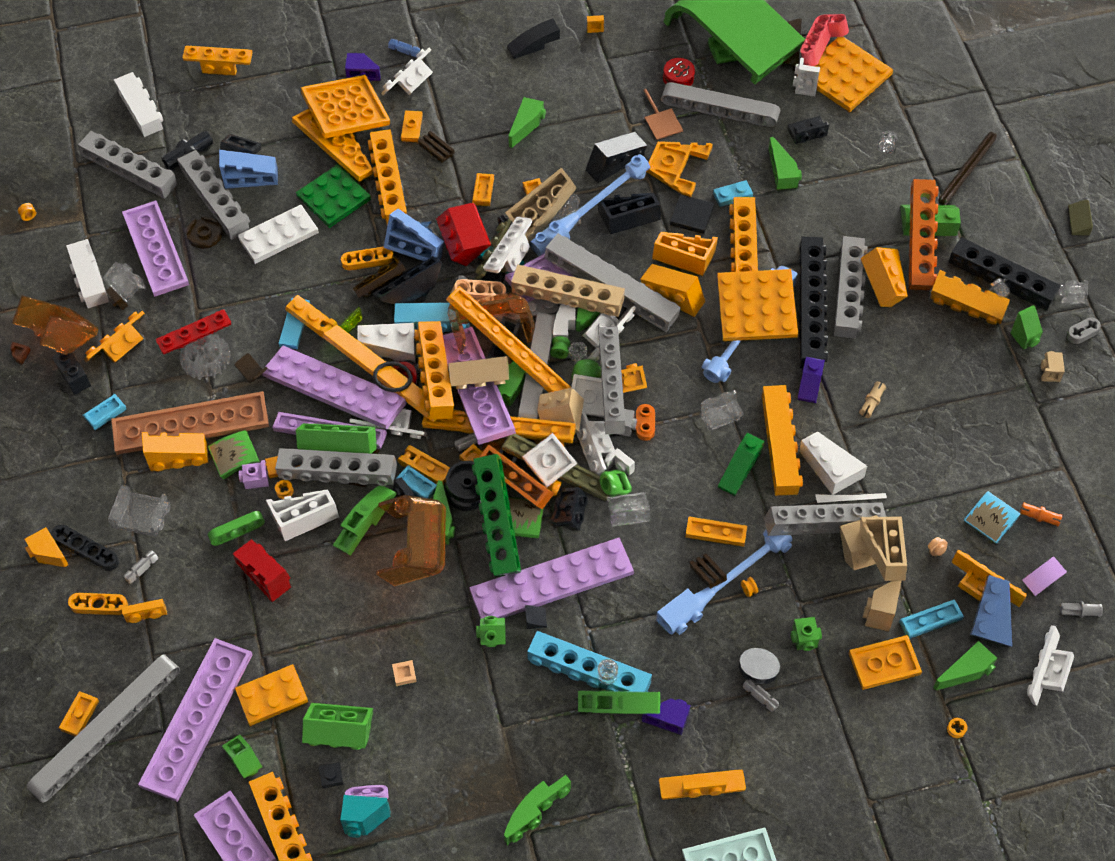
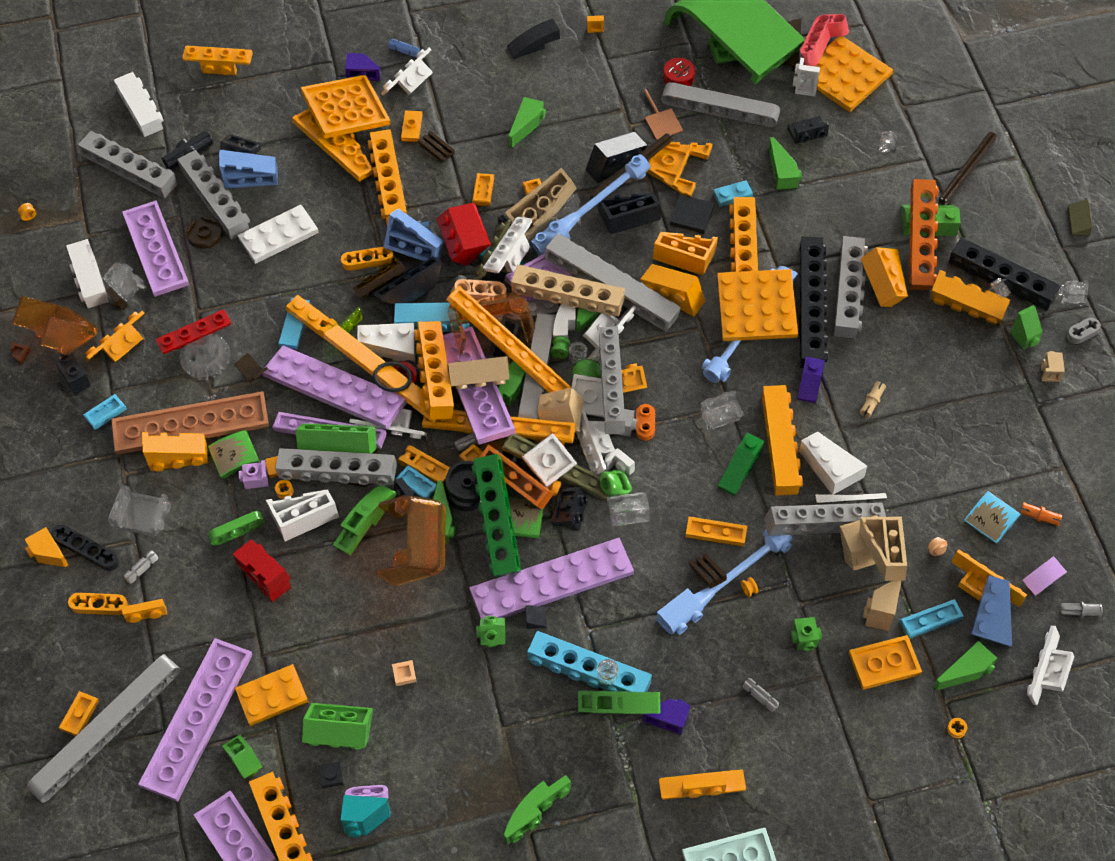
green plate [296,164,371,228] -> none
tile [738,648,780,684] -> none
none -> dark brown axle [589,133,673,199]

